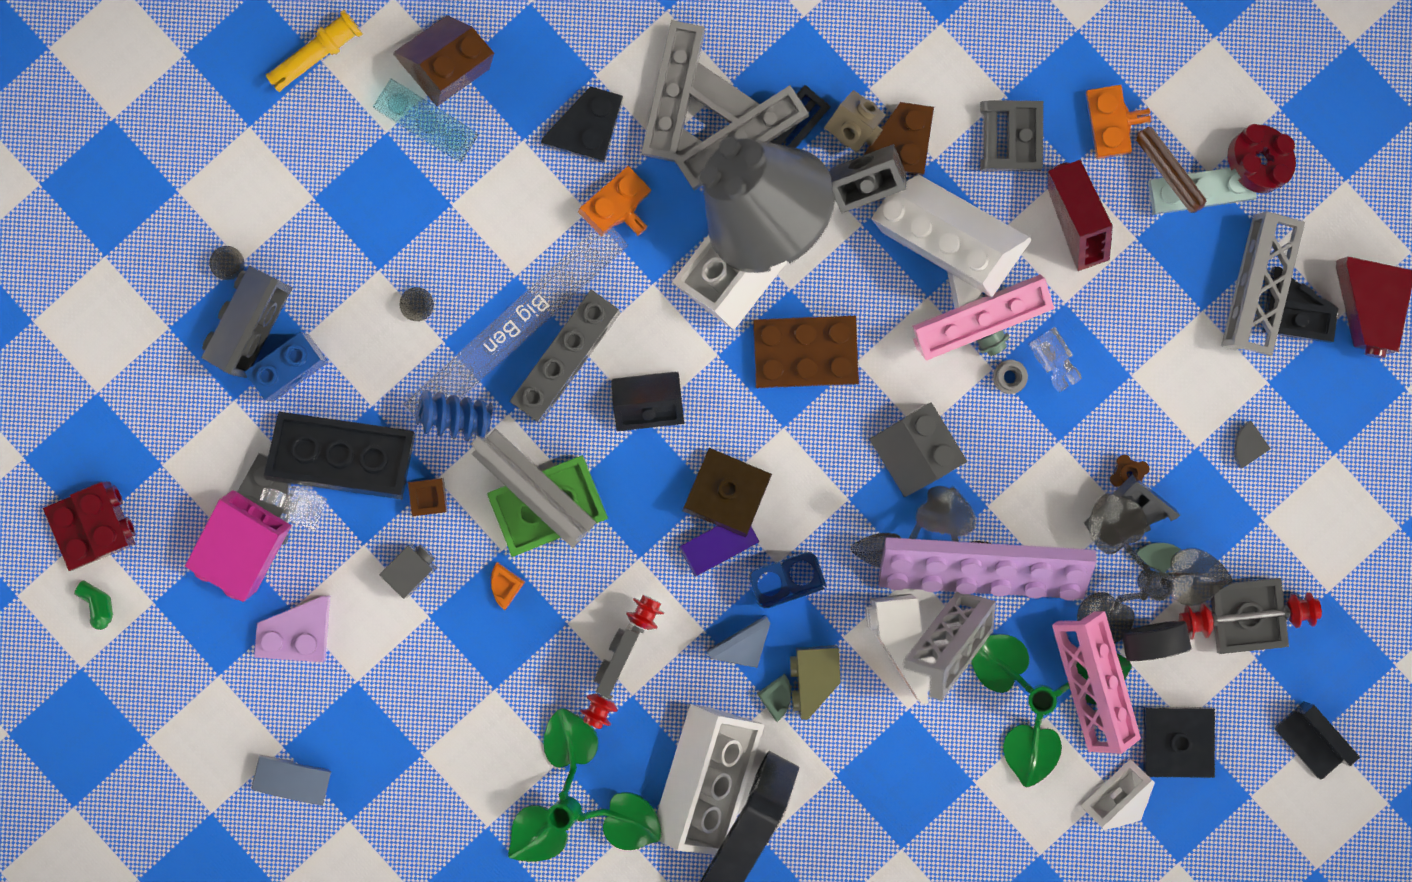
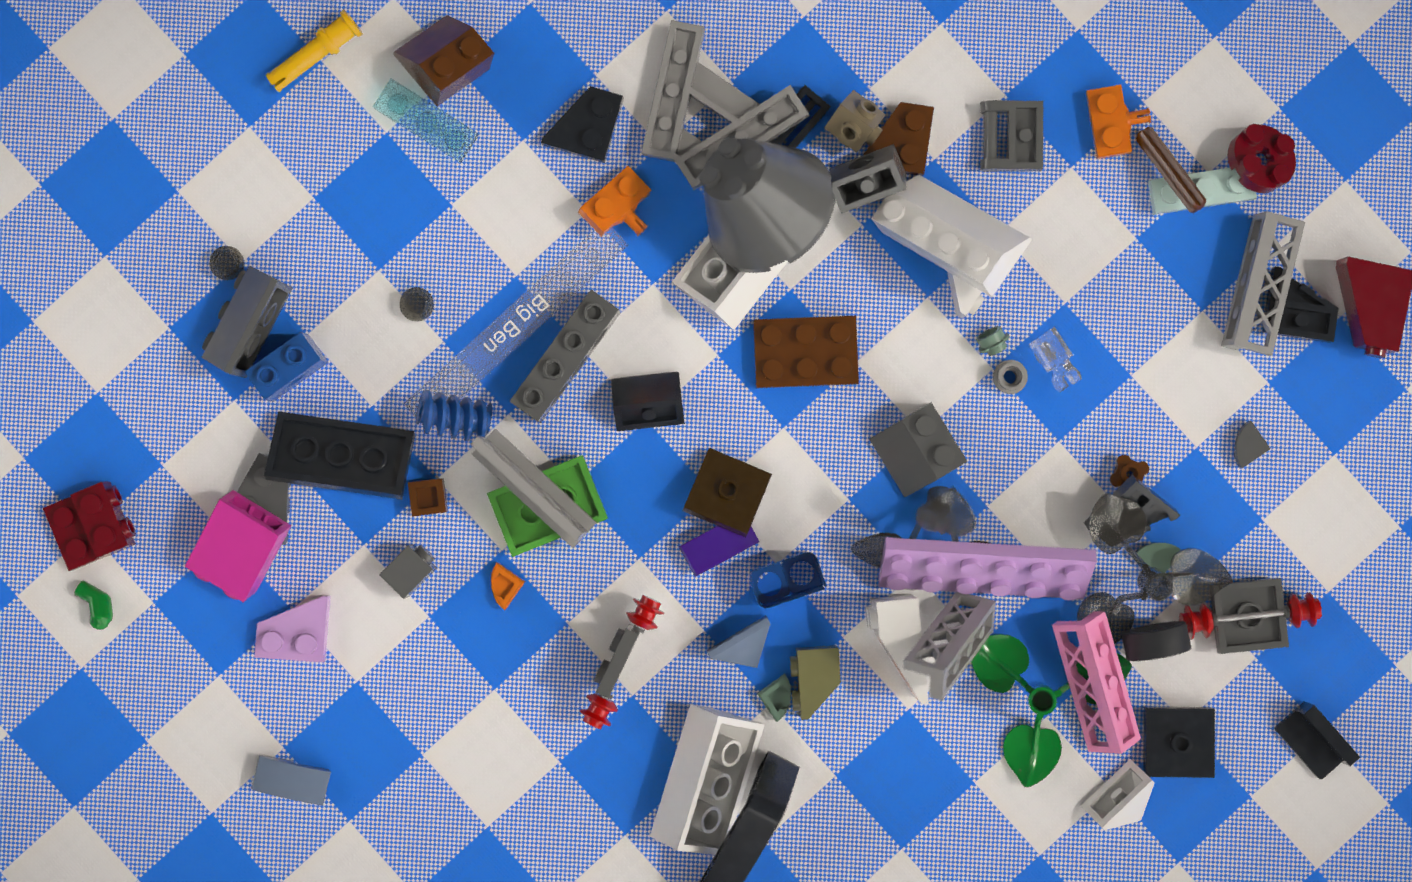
clear plate [259,486,327,531] -> none
green plant [508,708,661,862] -> none
bright pink fence [912,274,1054,361] -> none
dark red slope [1048,159,1113,271] -> none

